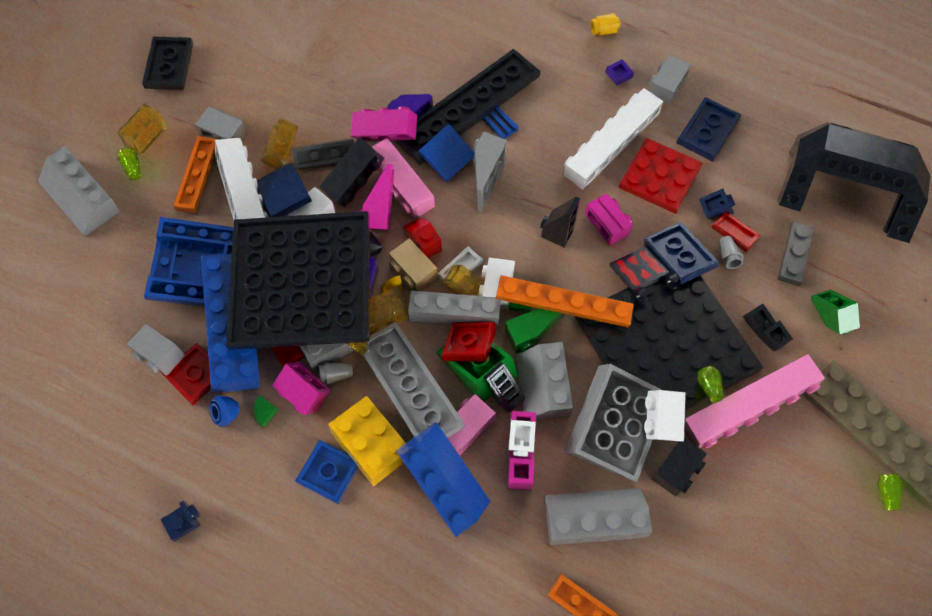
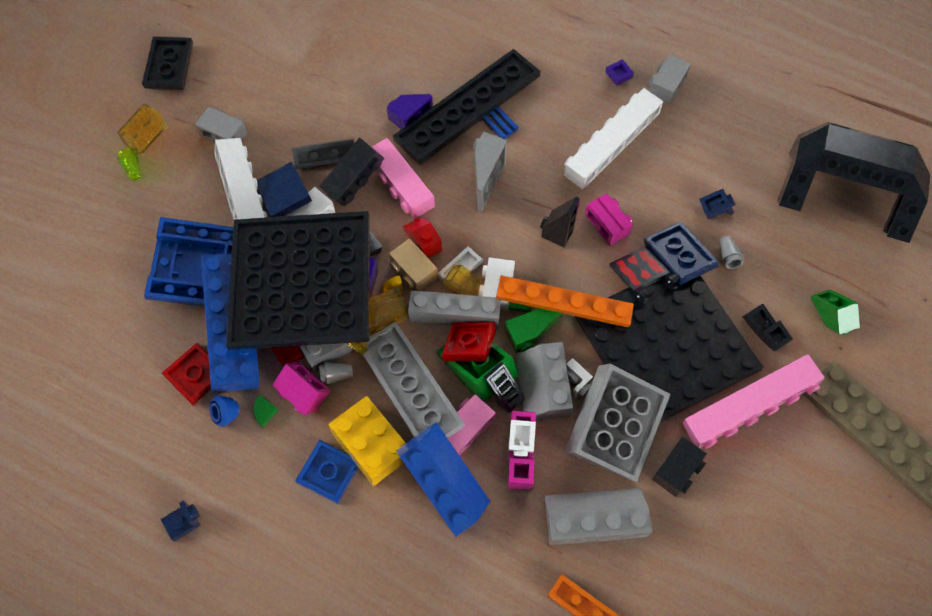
light grey slope [38,146,120,236] -> none
light grey brick [127,324,185,376] -> none
orange plate [173,136,217,213] -> none
clear yellow brick [260,118,299,169] -> none
dark pink brick [351,106,417,142] -> none
dark pink slope [359,164,395,230] -> none
blue tile [418,124,475,182] -> none
yellow brick [590,13,620,36] -> none
red plate [619,137,703,214] -> none
white brick [644,390,685,441] -> none
dark blue tile [676,97,742,162] -> none
clear neon green cone [697,367,724,403] -> none
red tile [711,212,761,253] -> none
dark grey plate [777,222,814,286] -> none
clear neon green cone [876,474,903,510] -> none
none -> white bracket [566,358,593,399]

